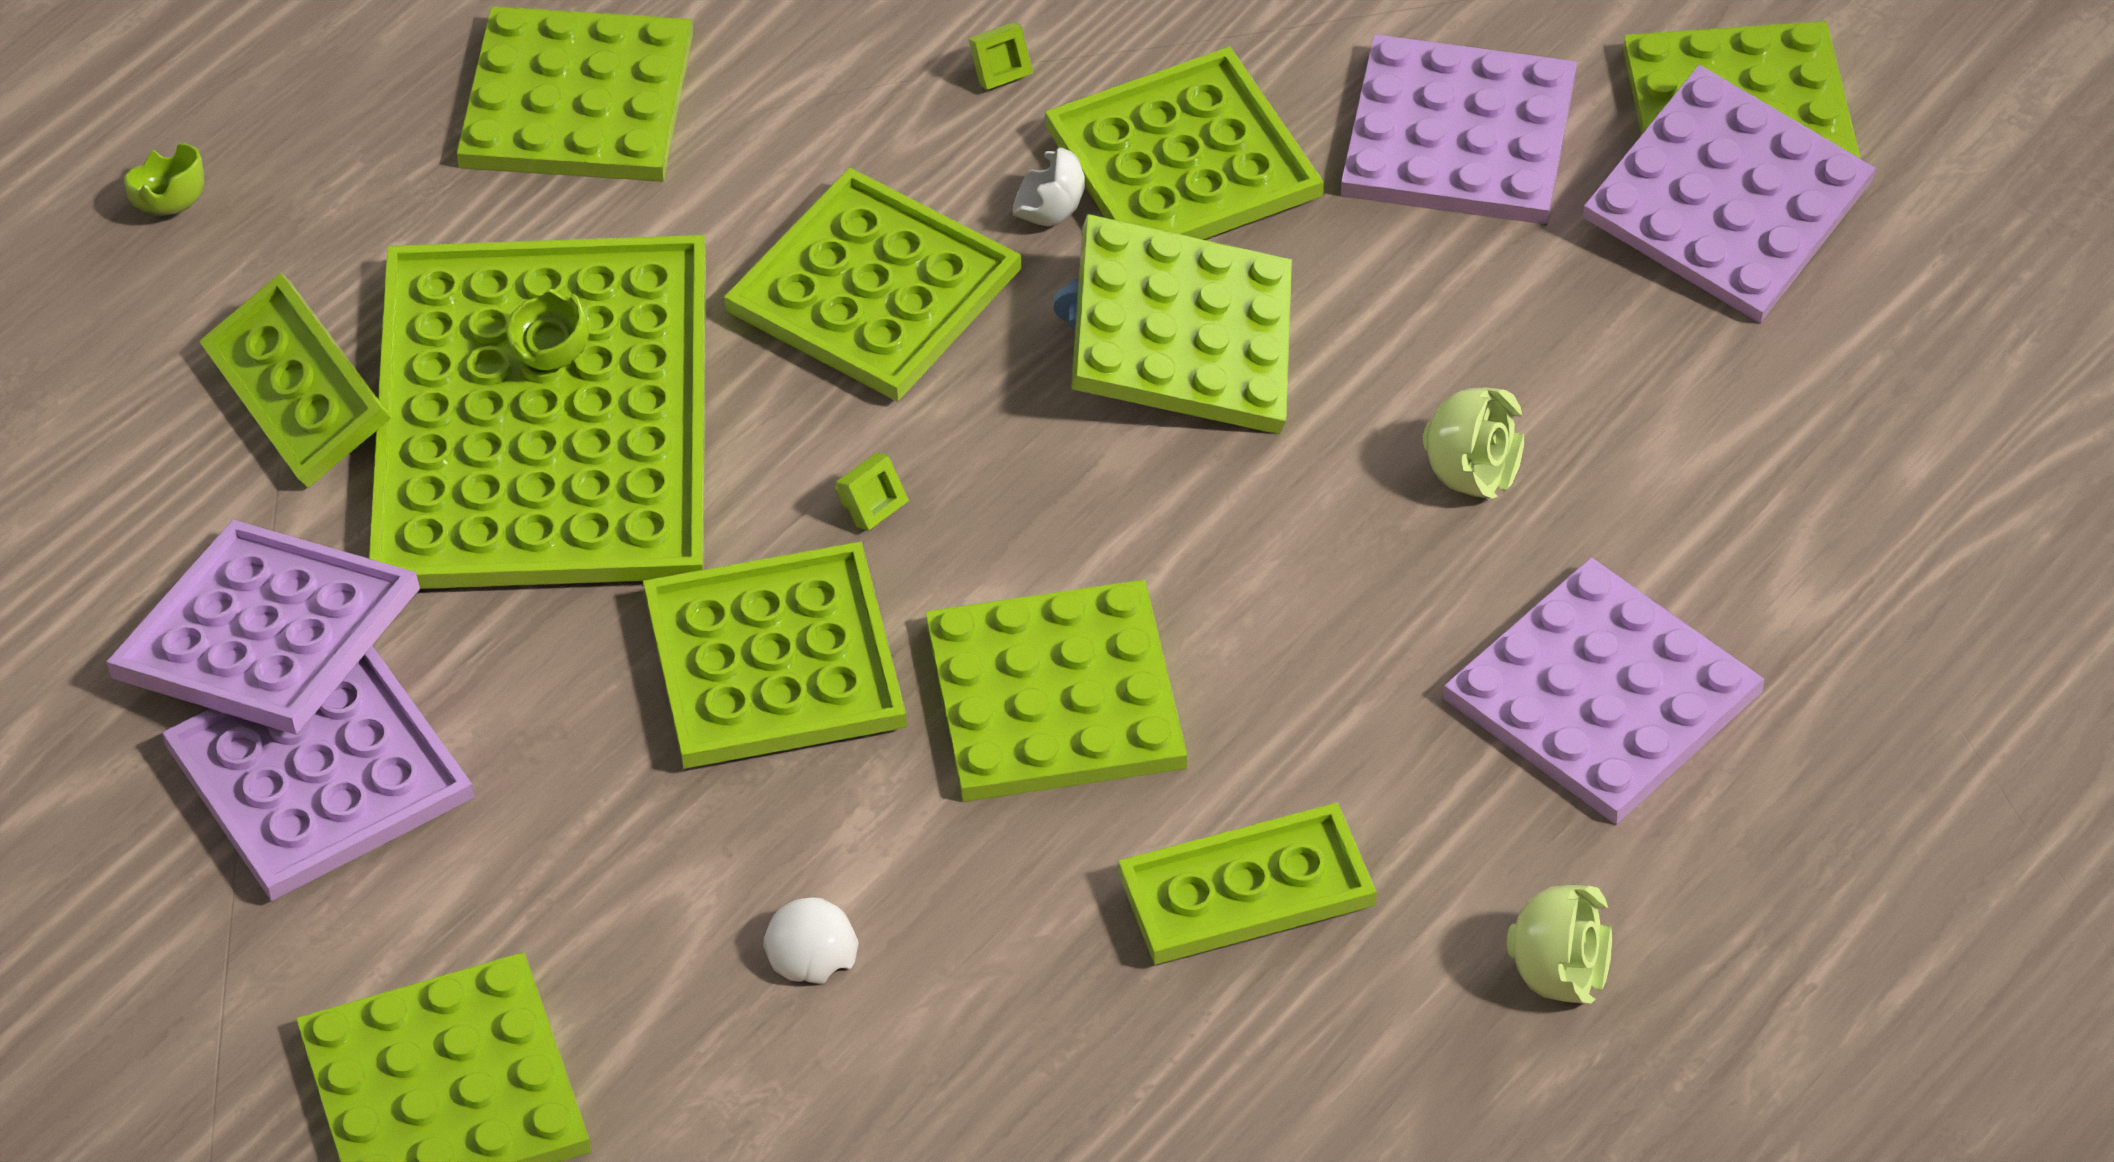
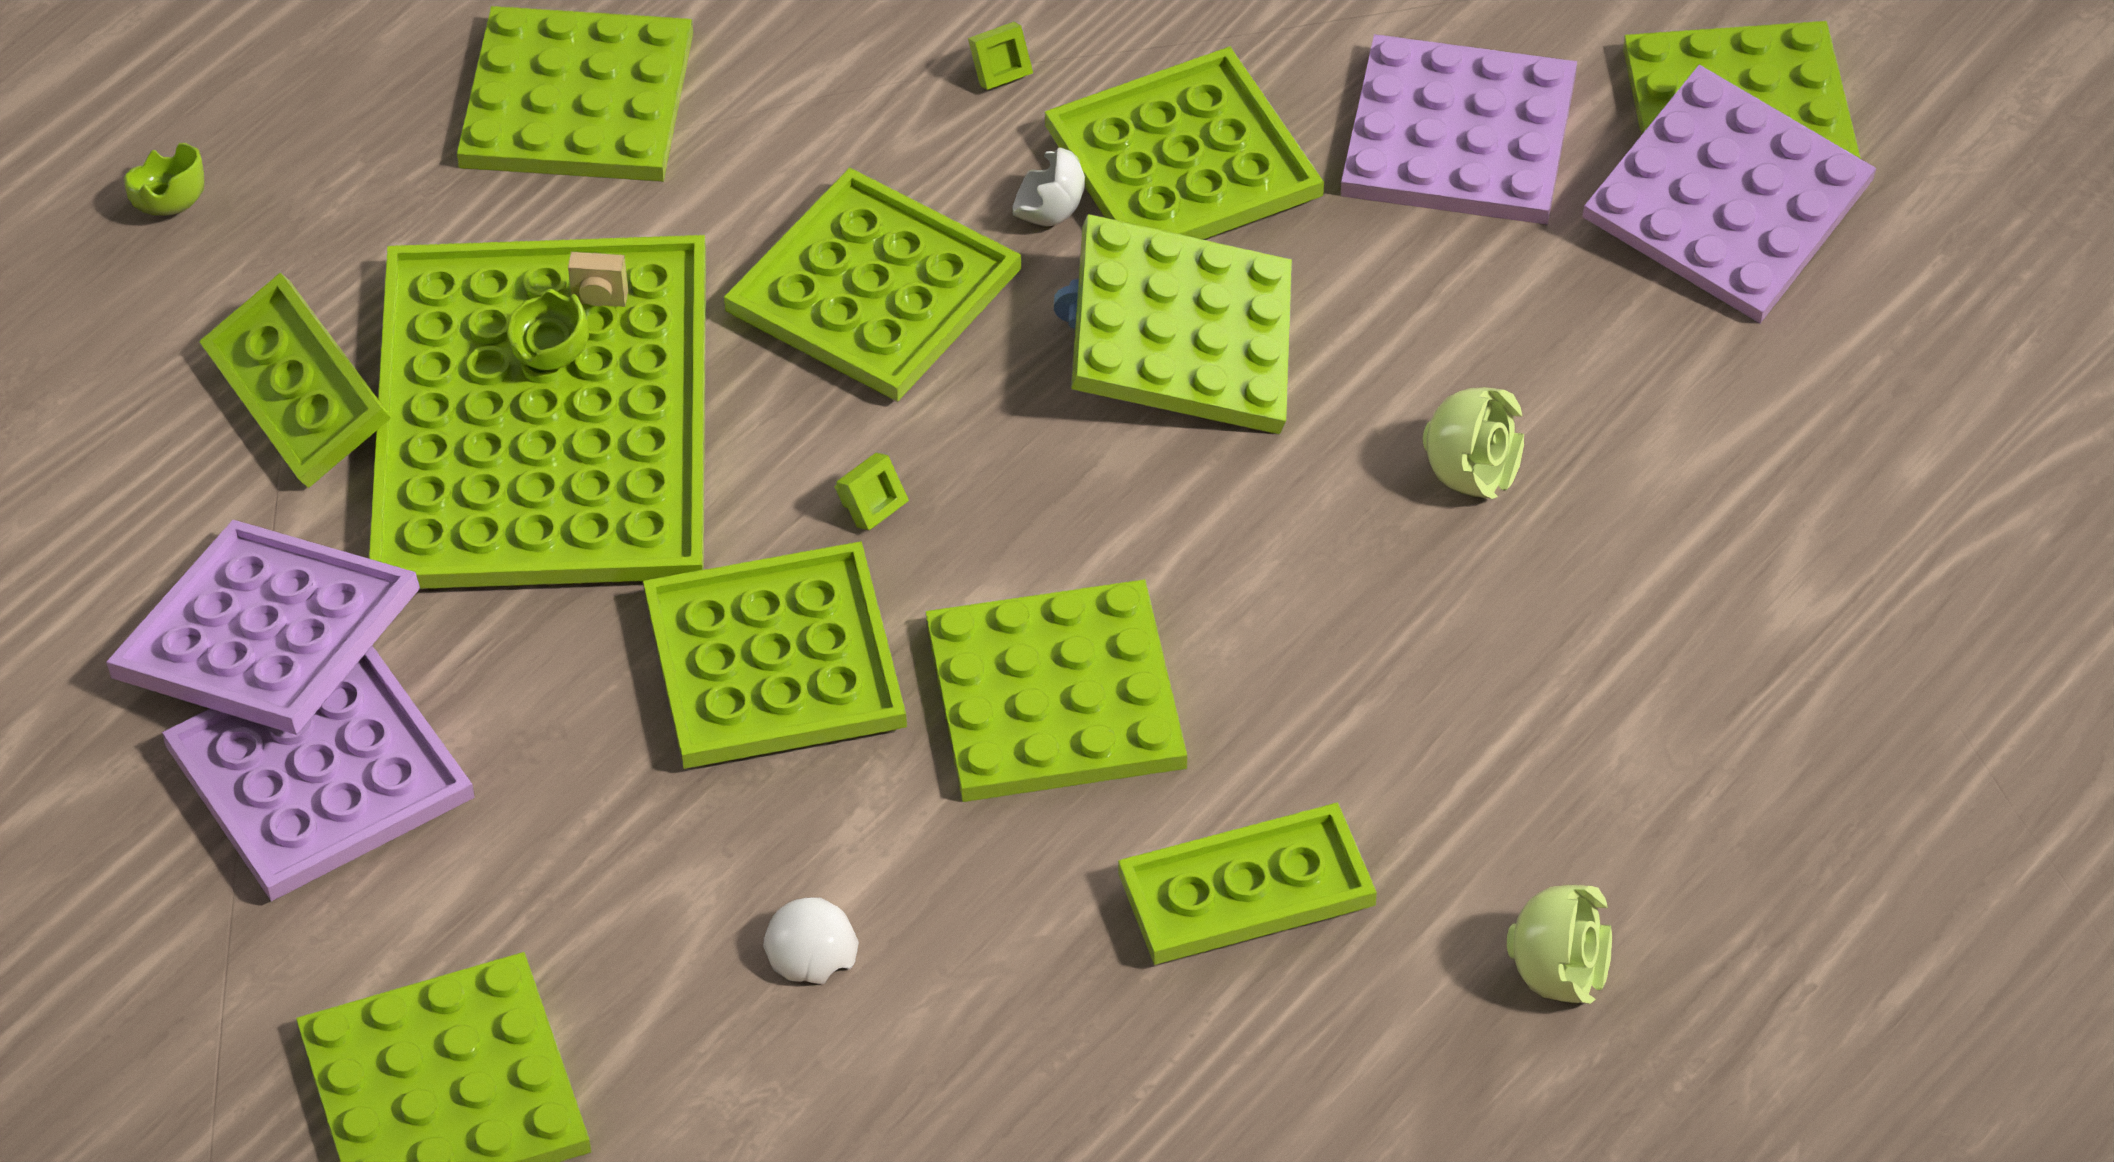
lavender plate [1443,557,1764,825] -> none
none -> tan plate [568,252,628,307]

